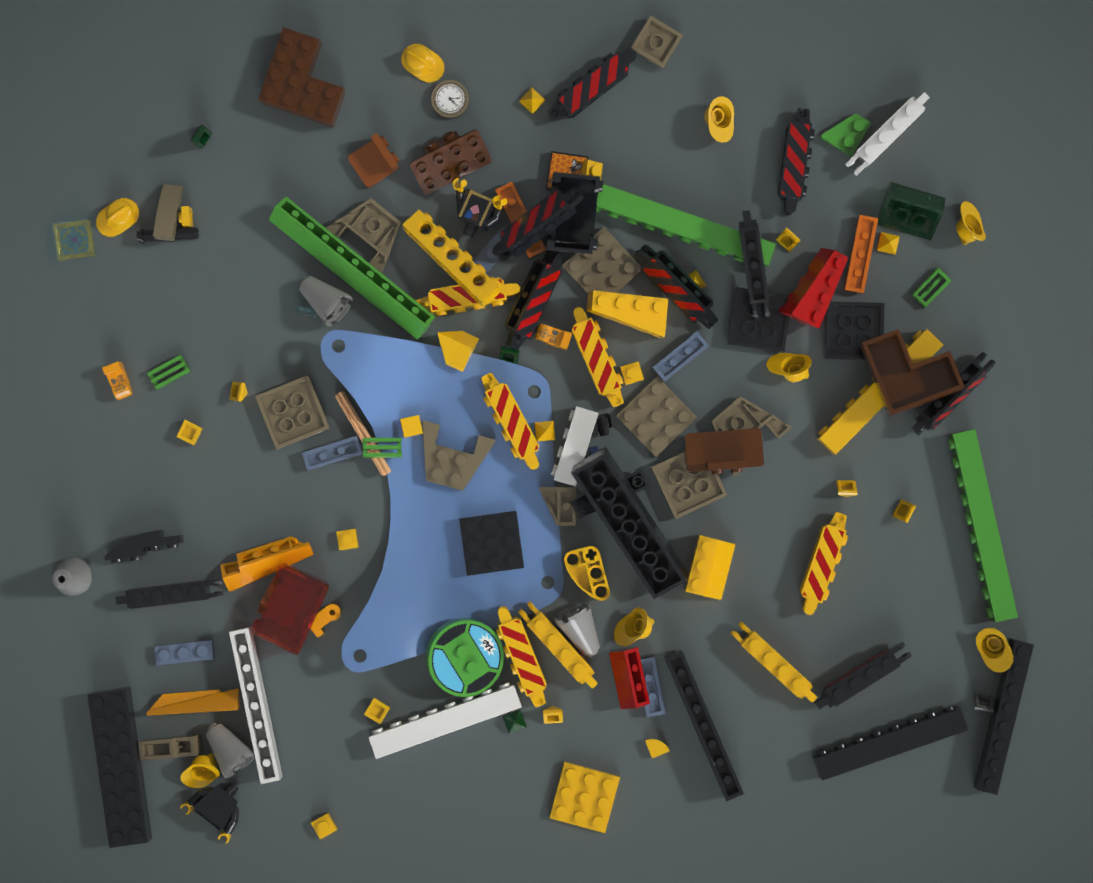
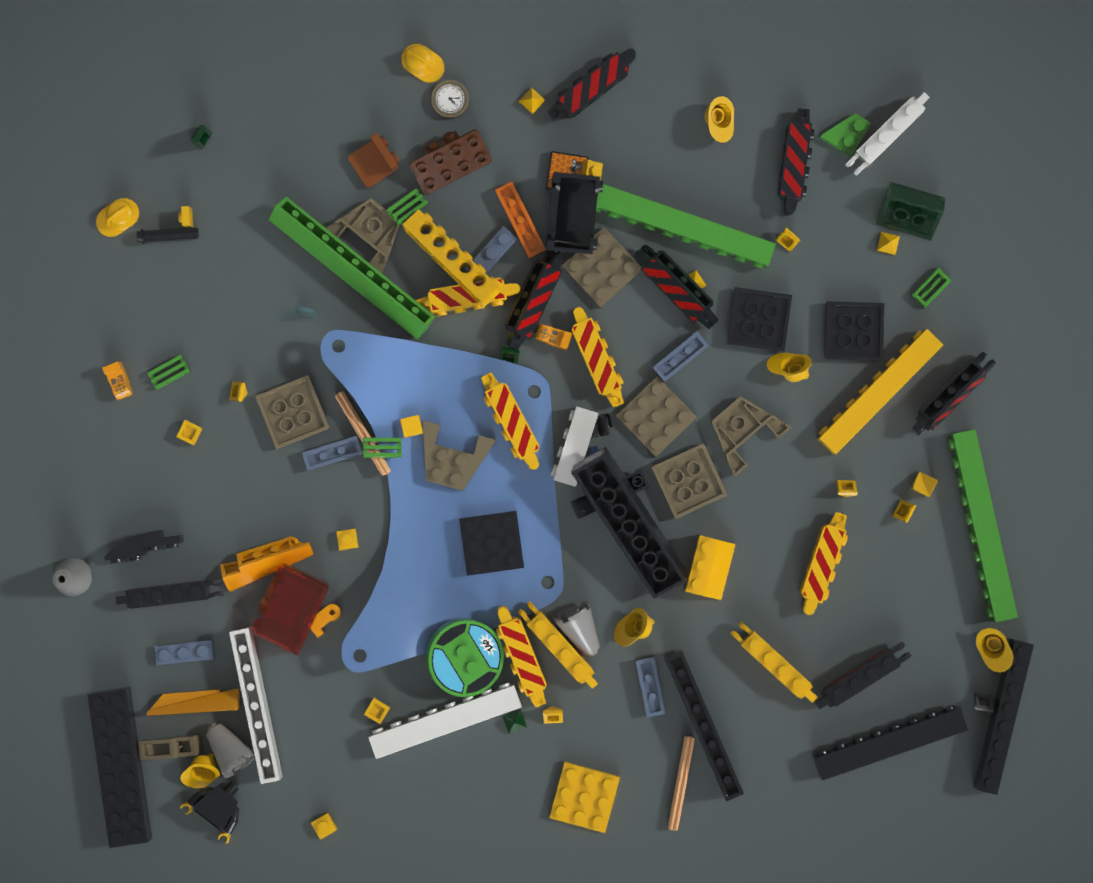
clear light blue tile [51,218,96,262] -> none
dark tan slope [153,184,183,241] -> none
reddish brown piece [258,27,346,128] -> none
light grey cone [299,276,353,327] -> none
yellow slope [437,331,479,372] -> none
torso [452,178,507,238] -> none
black hinge [492,187,584,261] -> none
yellow slope [534,421,555,441] -> none
dark tan wing [539,487,576,526] -> none
yellow beam [564,545,610,601] -> none
yellow wedge [587,290,668,338] -> none
red brick [609,647,650,709] -> none
yellow plate [620,361,644,385] -> none
dark tan plate [631,15,683,69] -> none
yellow tile [645,738,670,758] -> none
reddish brown bracket [685,428,764,474] -> none
black hinge [739,210,770,318] -> none
red wedge [778,248,849,328] -> none
orange plate [844,215,878,294] -> none
reddish brown piece [860,329,964,417] -> none
yellow piece [955,201,986,245] -> none
none -> bright green tile [386,188,428,226]
none -> light nougat axle [668,735,695,830]
none -> yellow slope [910,471,938,497]

